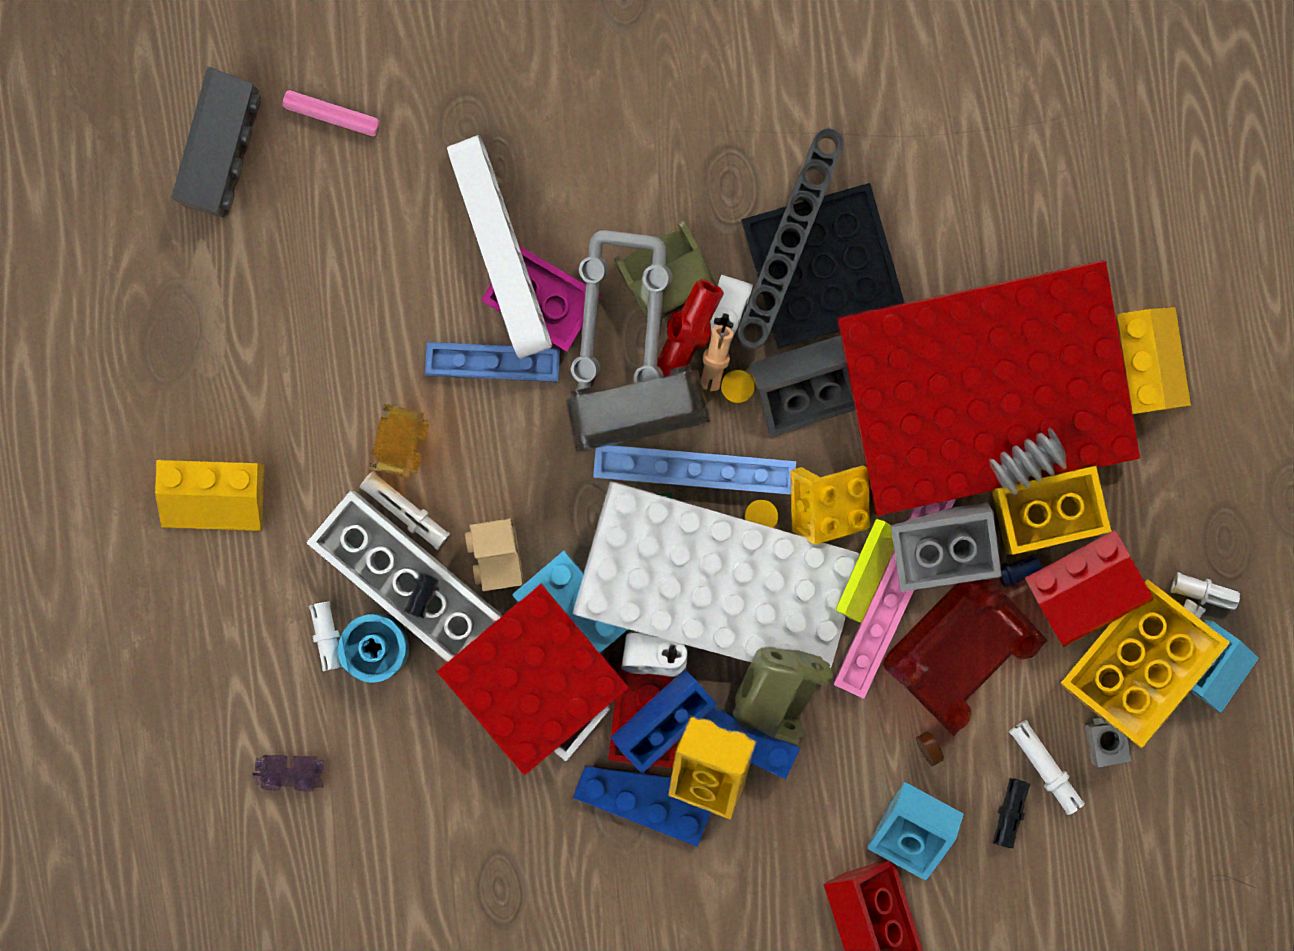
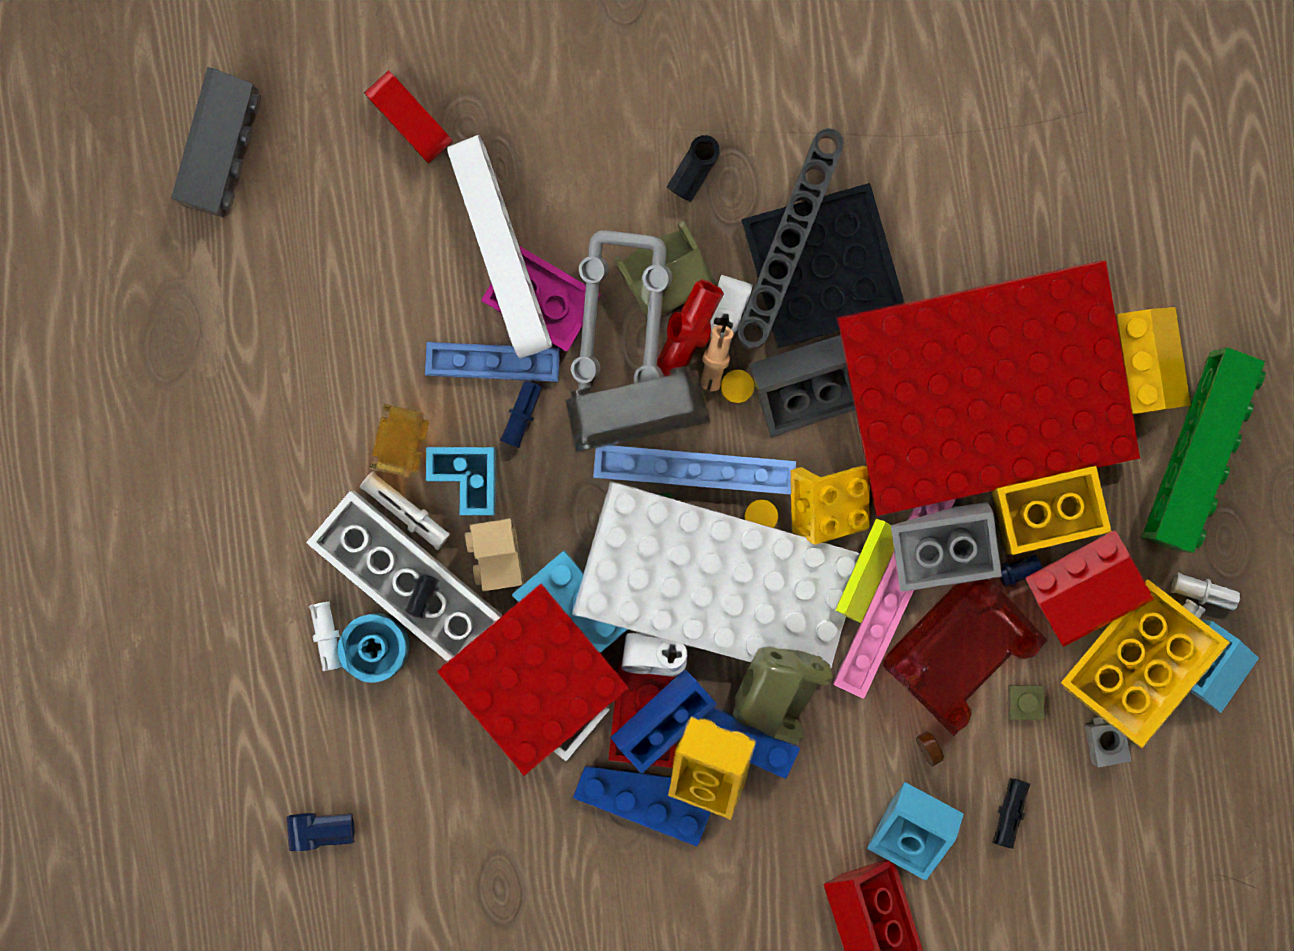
yellow slope [155,460,265,531] -> none
clear purple hinge [252,755,324,792] -> none
bright pink axle [282,90,380,137] -> none
light grey piece [989,428,1067,495] -> none
white pin [1009,720,1085,815] -> none
none -> dark blue piece [286,813,355,851]
none -> red beam [364,70,453,164]
none -> medium azure brick [426,447,497,515]
none -> dark blue axle [500,381,542,448]
none -> black piece [666,135,720,203]
none -> olive plate [1008,685,1044,720]
none -> green brick [1140,347,1266,553]

